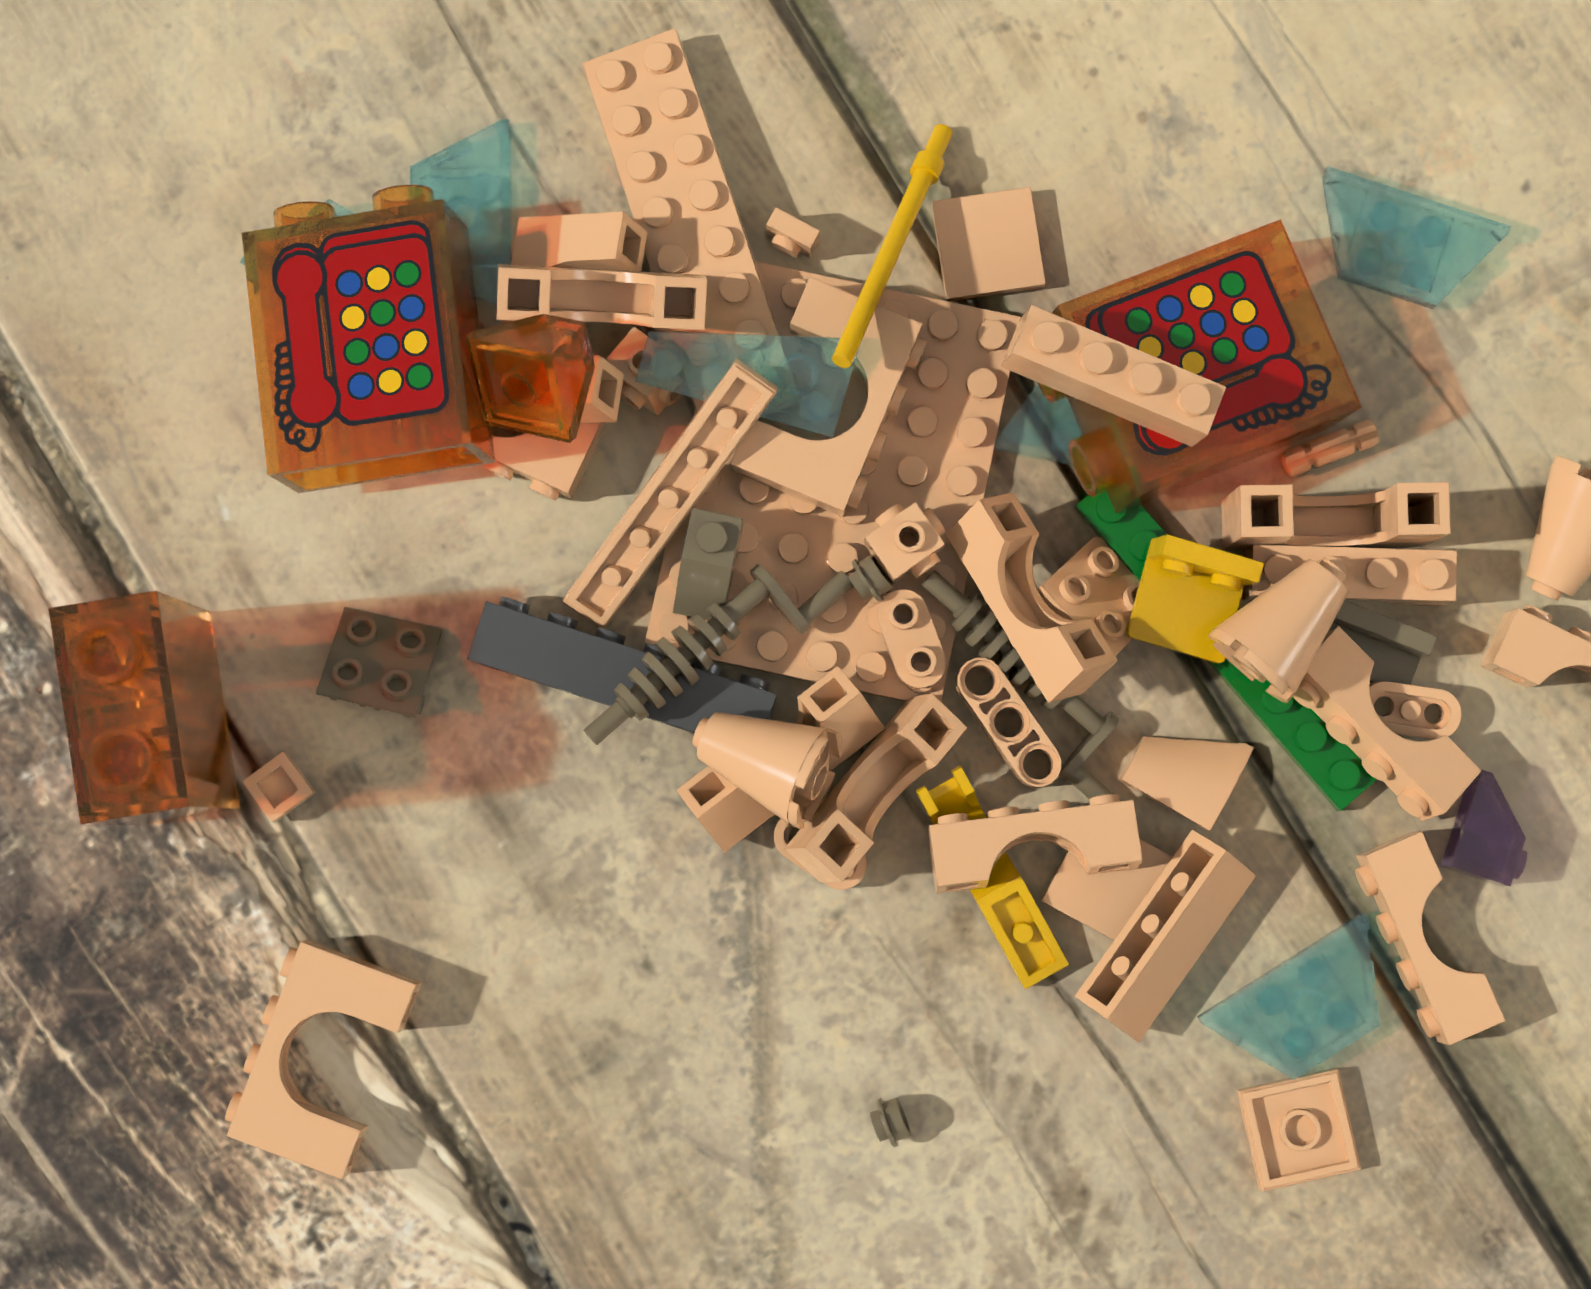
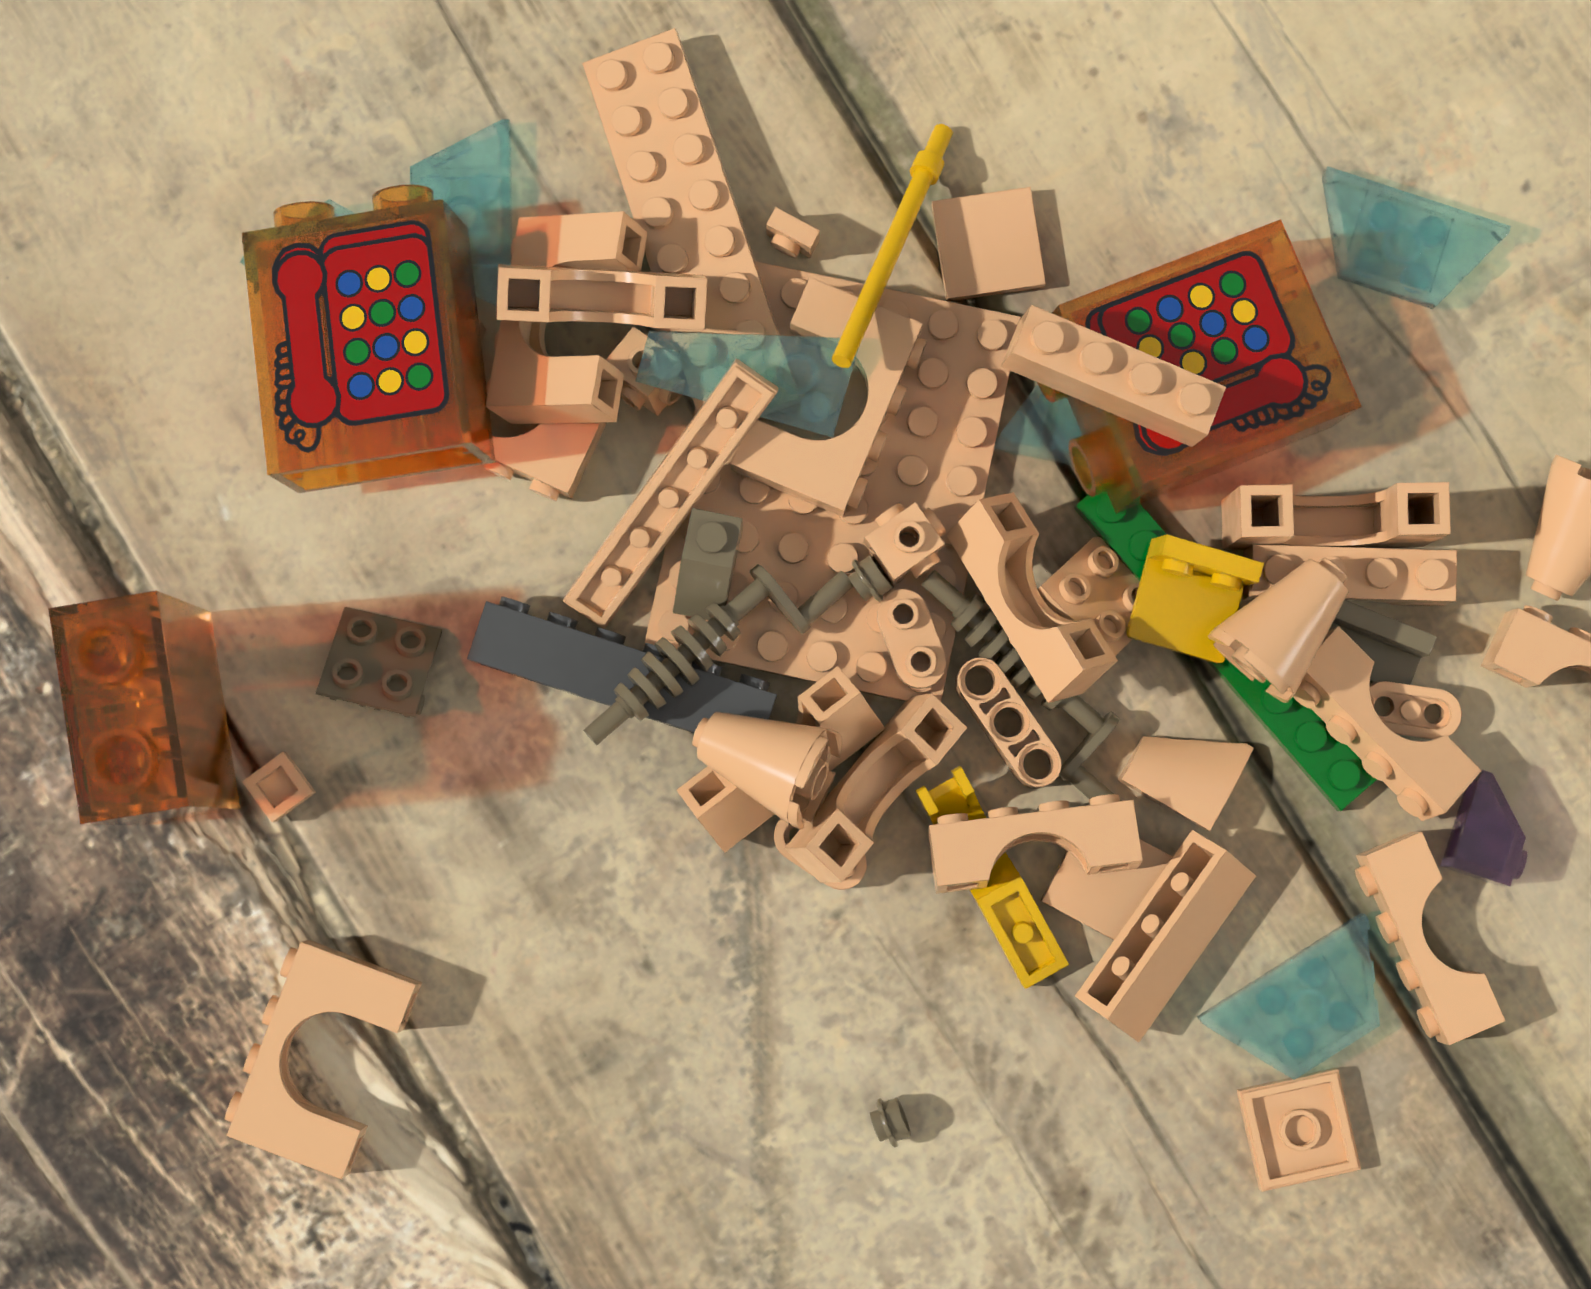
clear orange slope [465,314,595,443] -> none
light nougat axle [1281,420,1380,477] -> none

